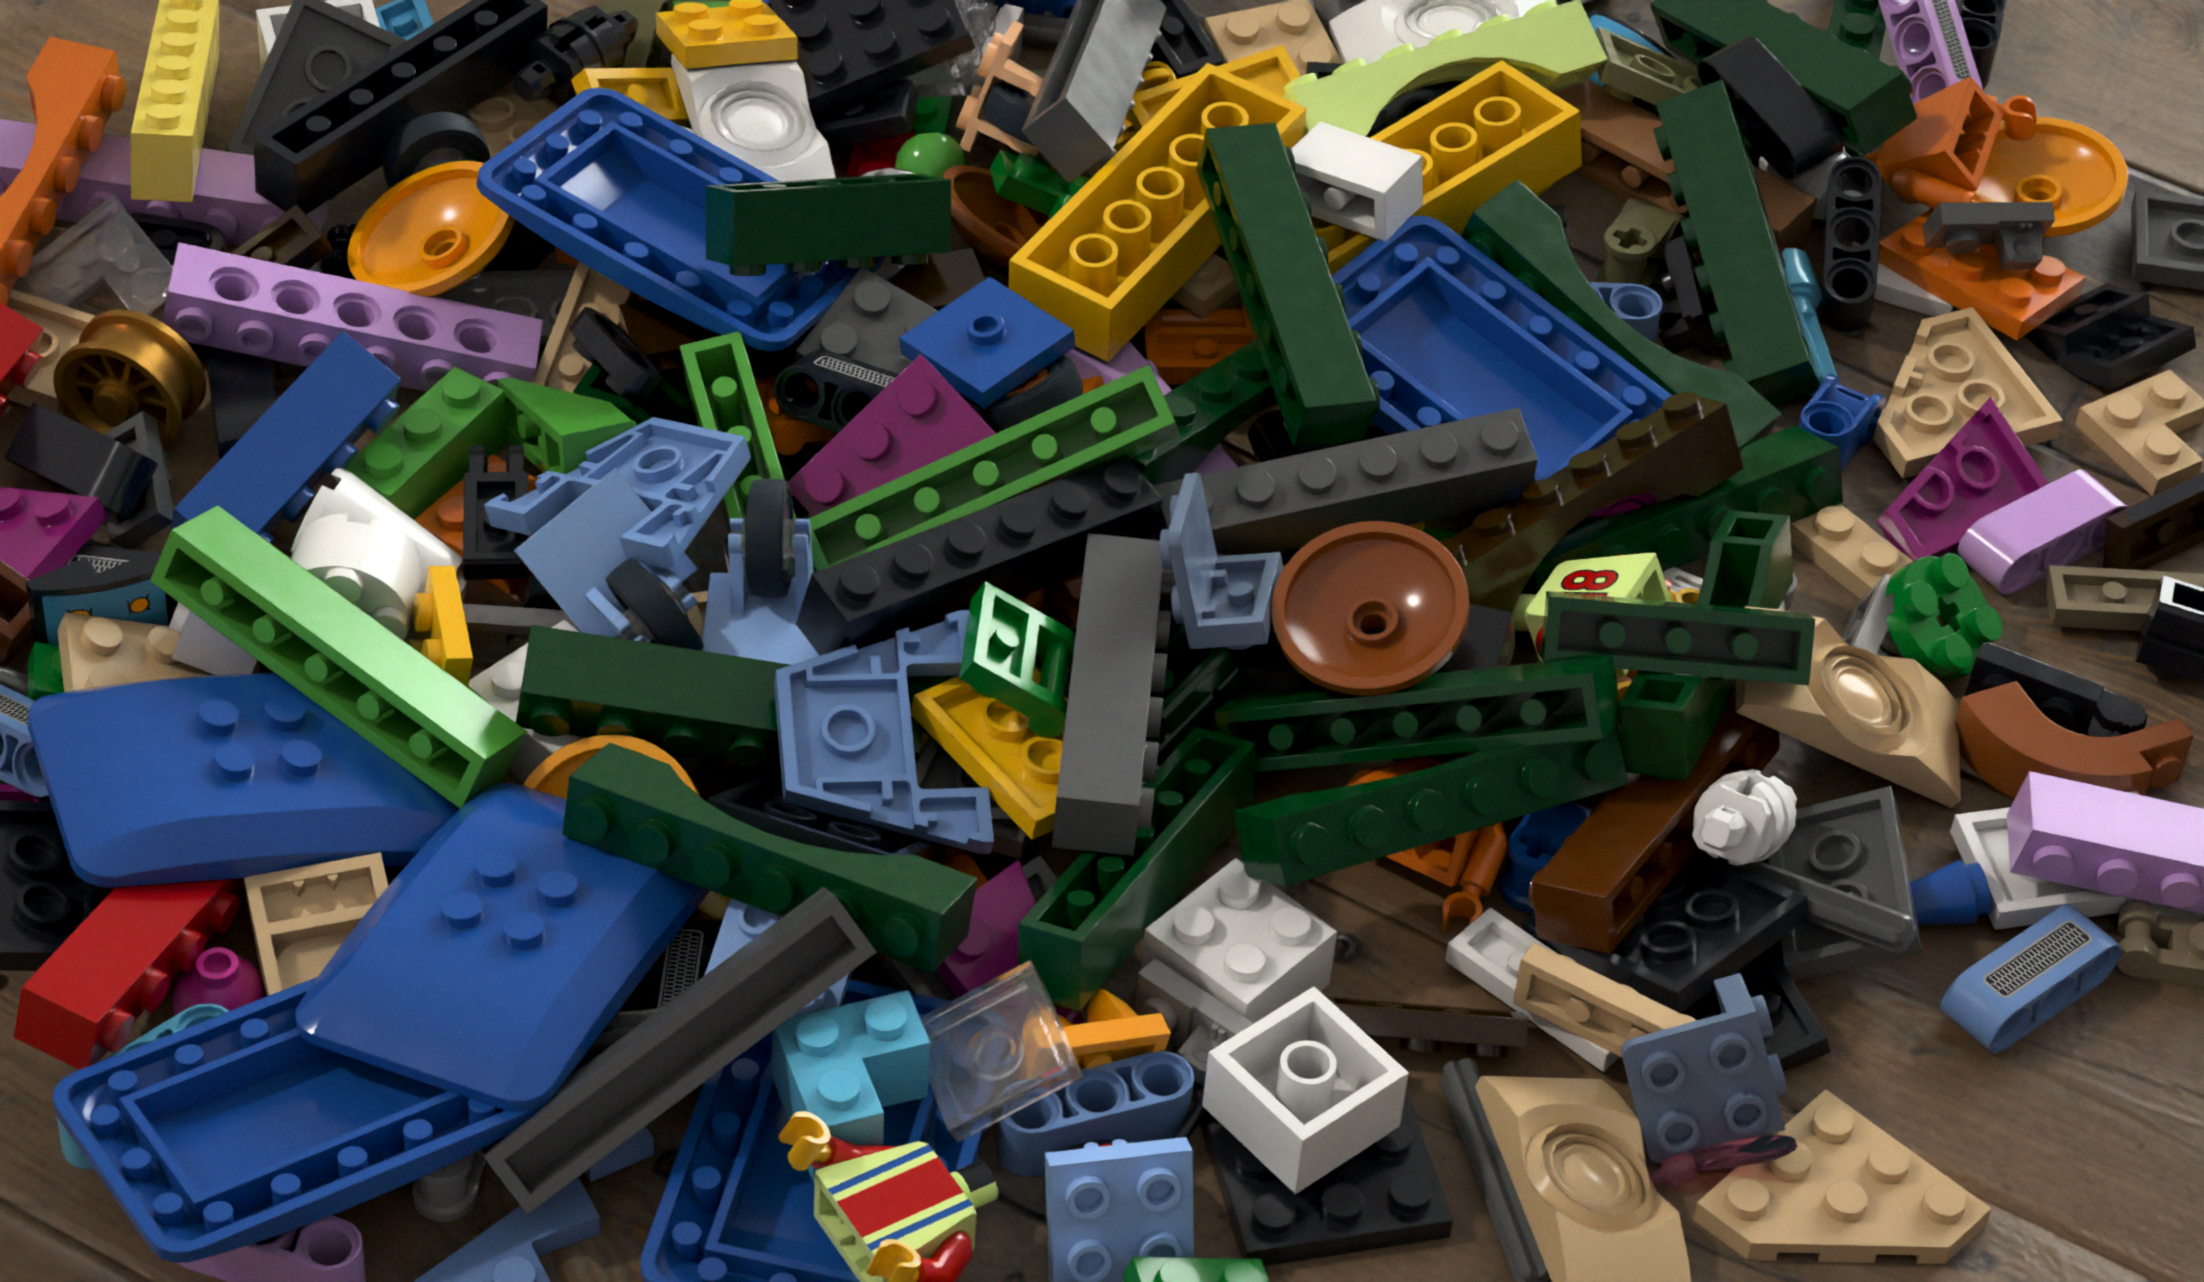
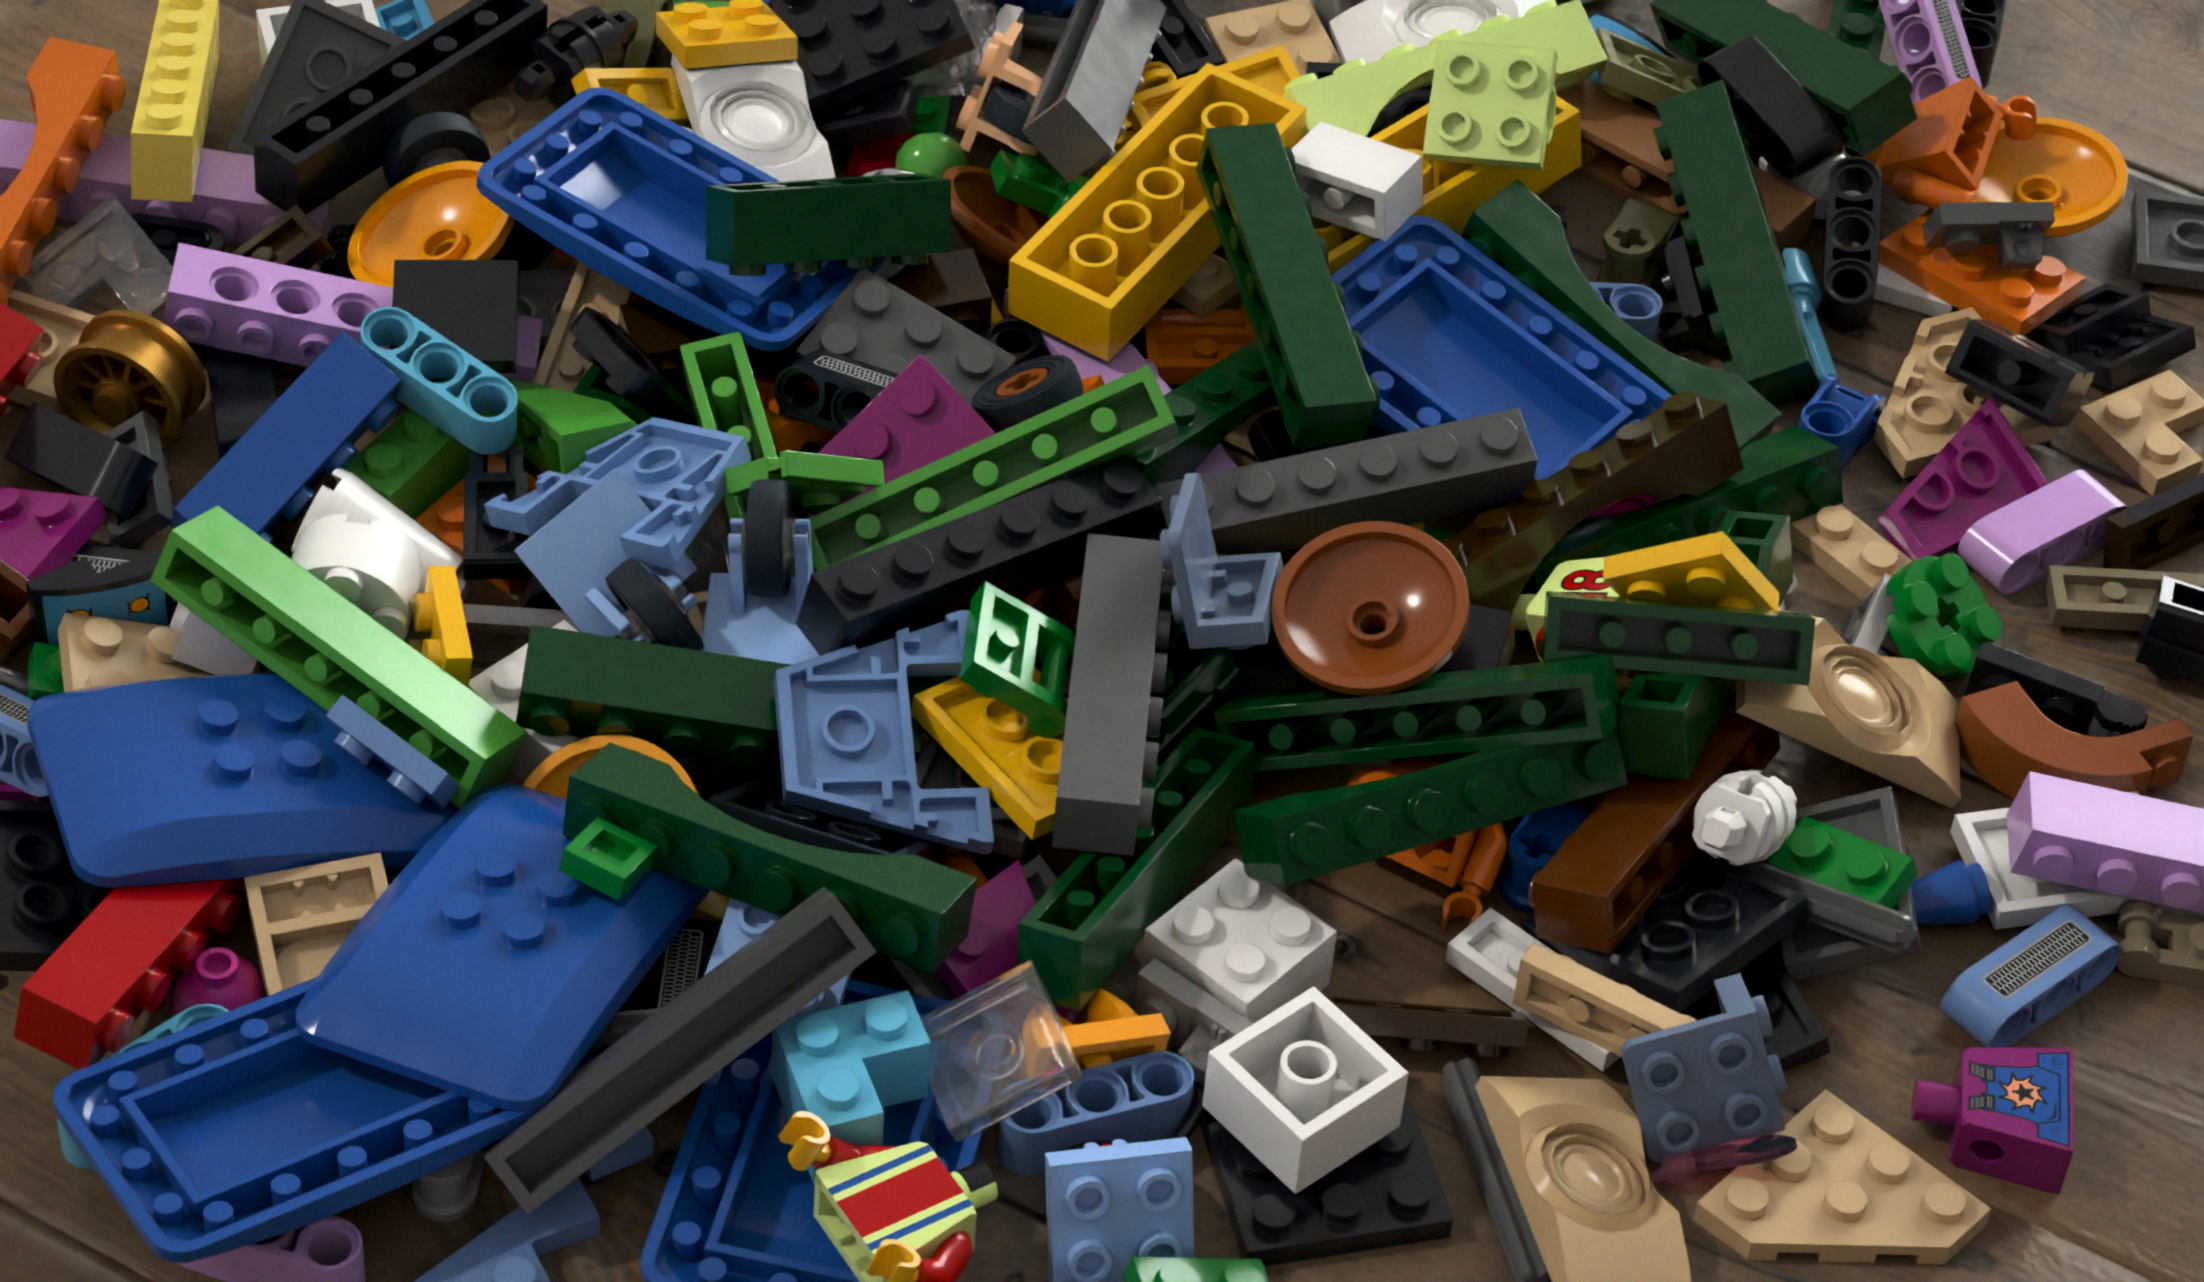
blue plate [899,277,1076,409] -> none
none -> medium blue plate [326,694,460,809]
none -> medium azure beam [360,307,518,455]
none -> black tile [390,260,519,373]
none -> green plate [559,817,658,901]
none -> bright green plate [724,450,885,513]
none -> yellowish green plate [1422,40,1558,170]
none -> yellow plate [1603,531,1779,611]
none -> green plate [1767,816,1919,909]
none -> magenta torso [1911,1047,2074,1194]
none -> black brick [1945,319,2095,427]

